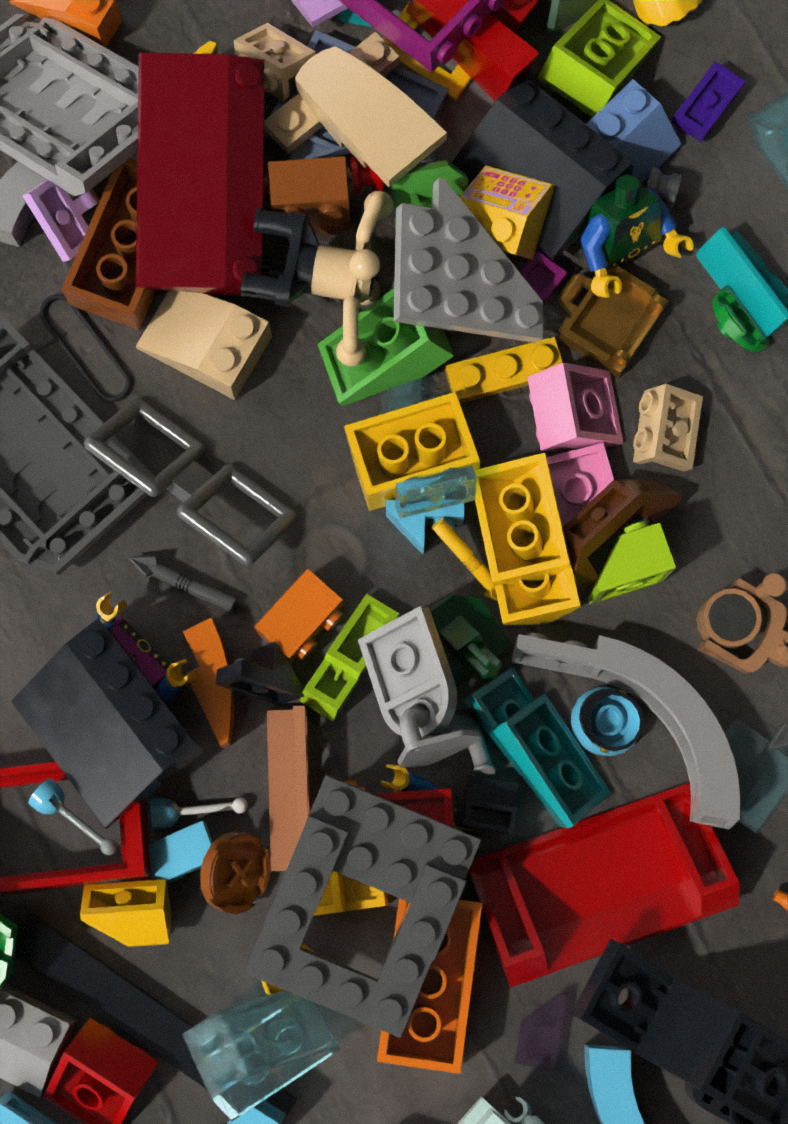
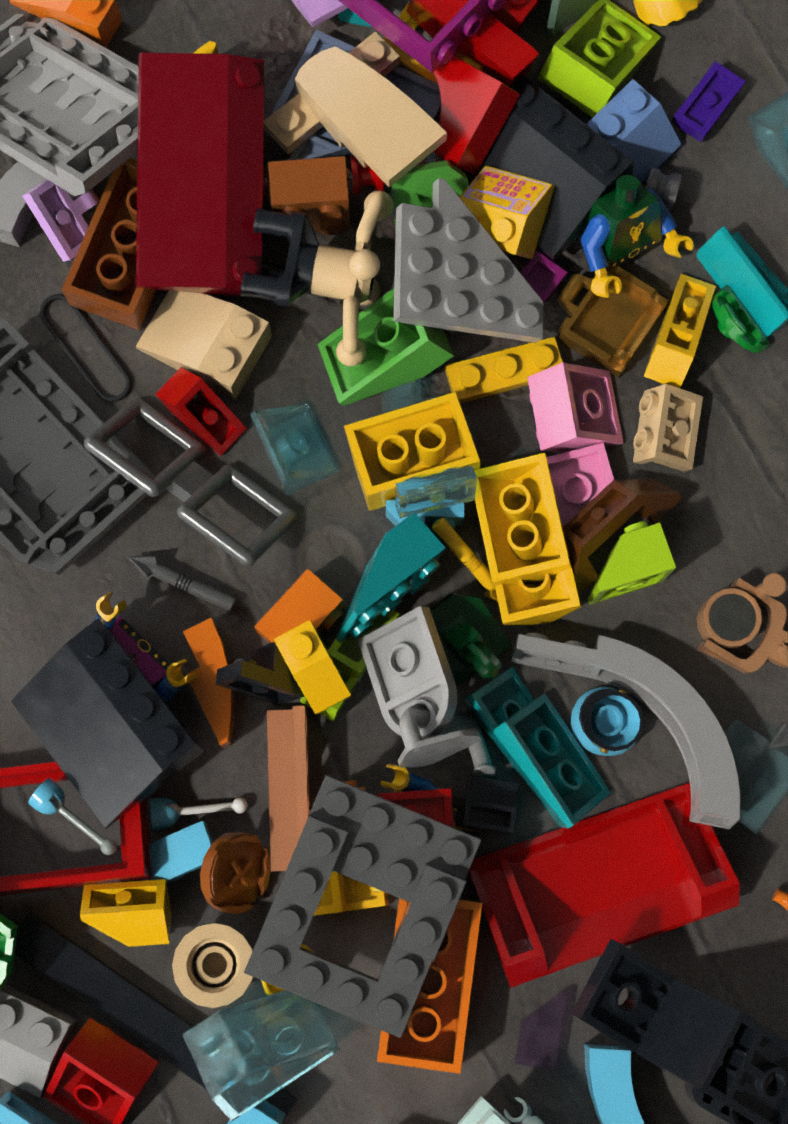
tan bracket [234,23,316,101] -> none
none -> red slope [155,367,247,456]
none -> tan piece [172,923,253,1008]
none -> clear light blue slope [250,404,339,496]
none -> yellow slope [274,620,352,715]
none -> teal slope [336,512,446,643]
none -> red arch [433,56,520,176]
none -> yellow slope [643,273,716,388]

